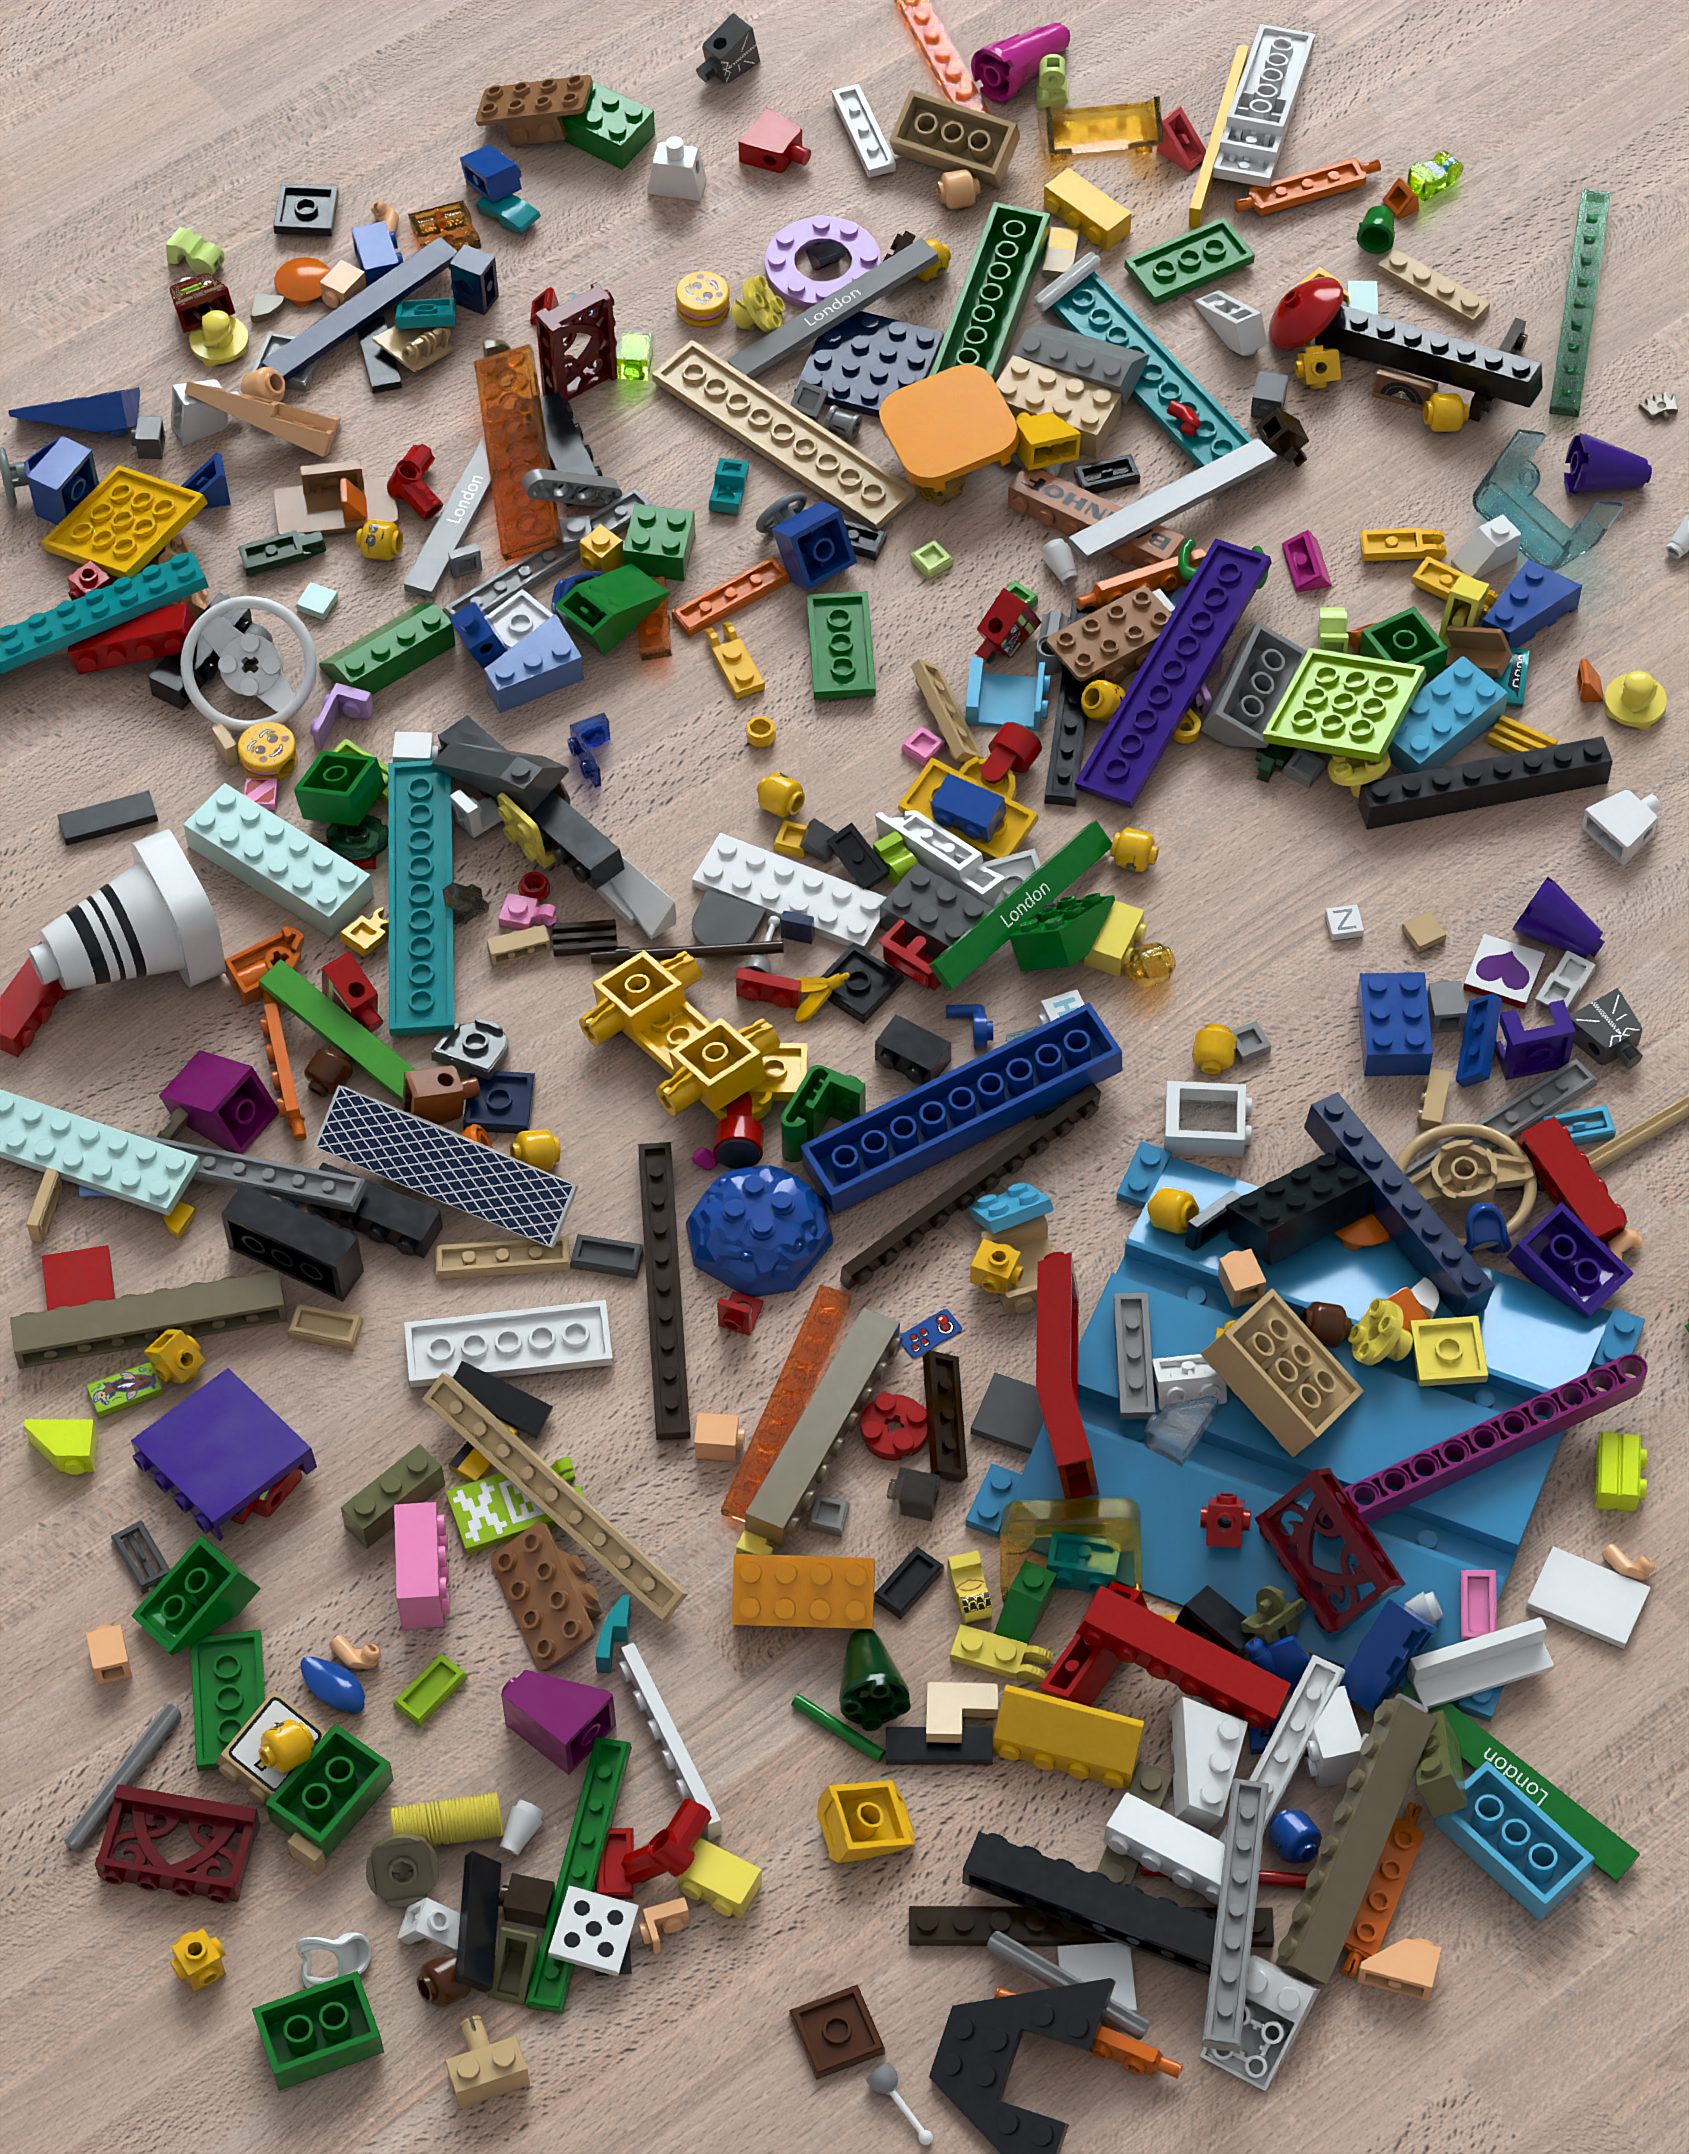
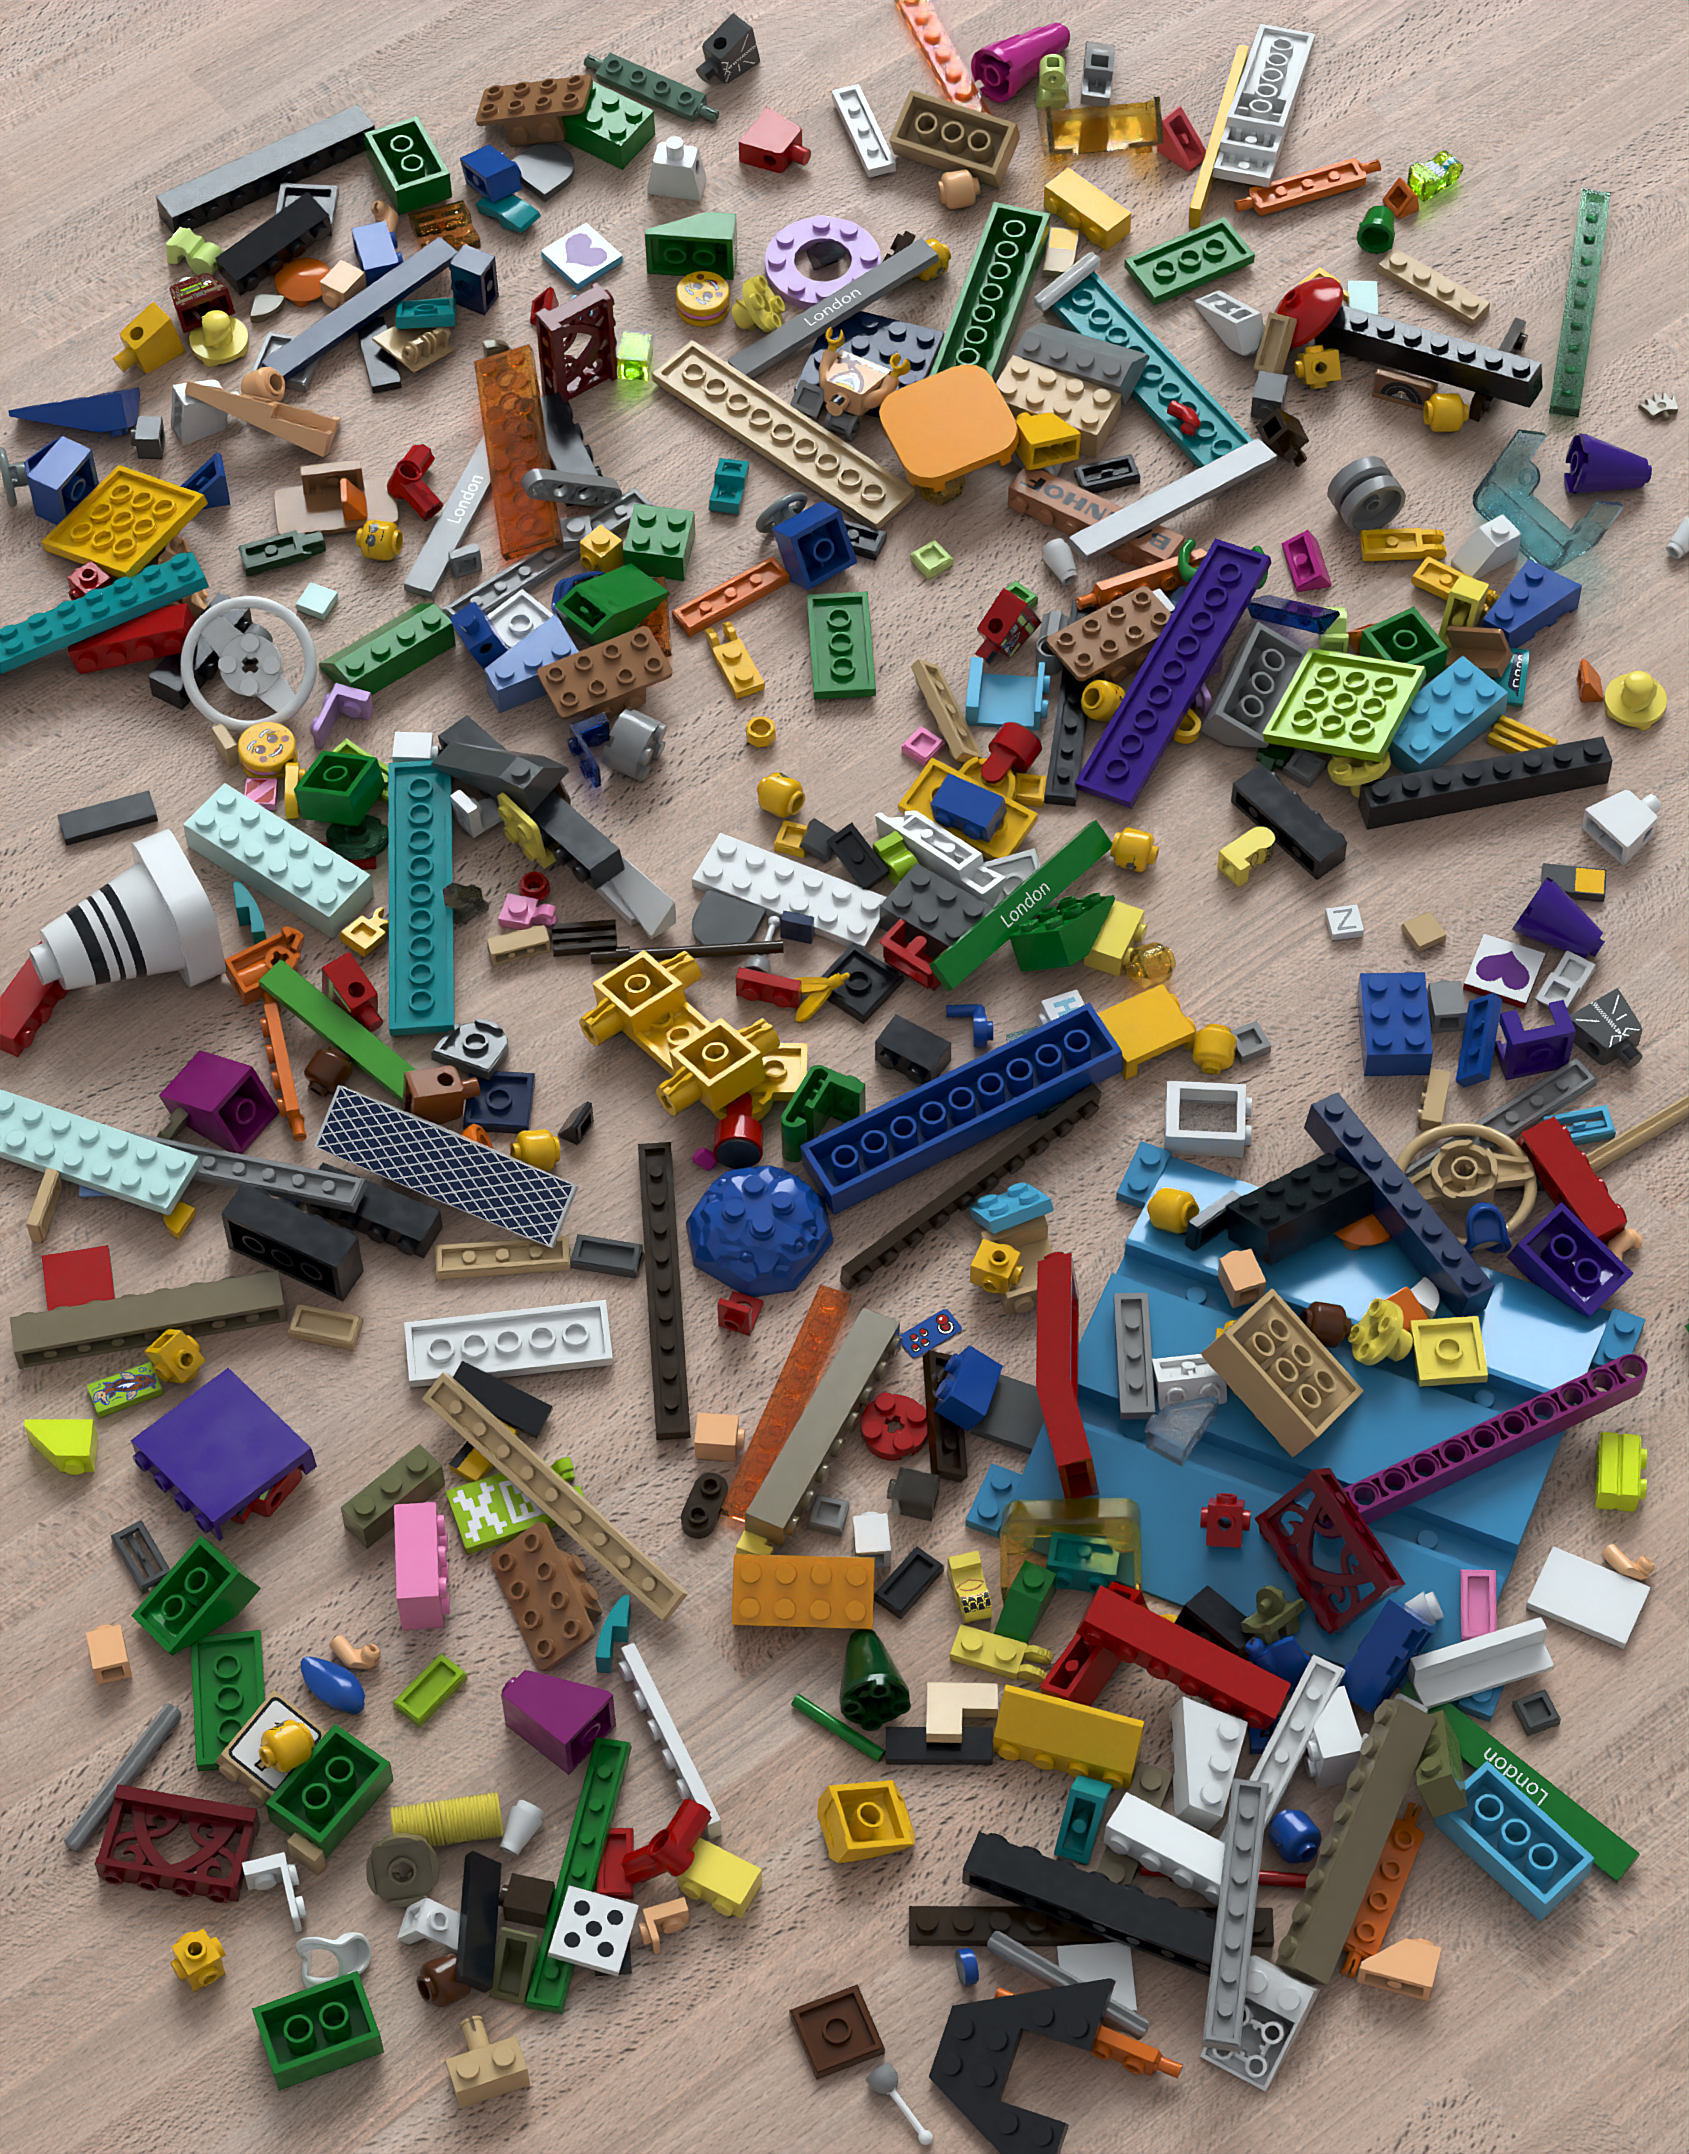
none -> yellow torso [113,302,185,373]
none -> brick [156,104,375,234]
none -> black brick [215,192,332,296]
none -> teal slope [233,881,267,945]
none -> white bracket [242,1852,307,1932]
none -> yellow plate [285,762,306,819]
none -> green brick [364,116,452,215]
none -> tile [512,143,575,202]
none -> medium nougat bracket [537,626,672,726]
none -> tile [541,223,623,291]
none -> black slope [558,1101,594,1145]
none -> sand green plate [584,53,720,123]
none -> light grey brick [601,708,667,782]
none -> green slope [645,212,738,280]
none -> dark brown plate [681,1473,728,1539]
none -> light nougat torso [818,327,911,416]
none -> white brick [853,1512,891,1568]
none -> blue brick [934,1345,1003,1431]
none -> blue tile [955,1947,979,1986]
none -> yellow tile [1014,773,1047,808]
none -> teal slope [1054,1774,1113,1865]
none -> light grey slope [1080,41,1115,107]
none -> yellow panel [1097,984,1197,1080]
none -> light yellow leg [1217,827,1275,887]
none -> black brick [1231,764,1347,880]
none -> clear blue slope [1247,595,1340,635]
none -> tan tile [1253,312,1298,375]
none -> light grey wheel [1327,456,1406,534]
none -> dark grey tile [1512,1689,1561,1736]
none -> dark grey tile [1540,863,1607,902]

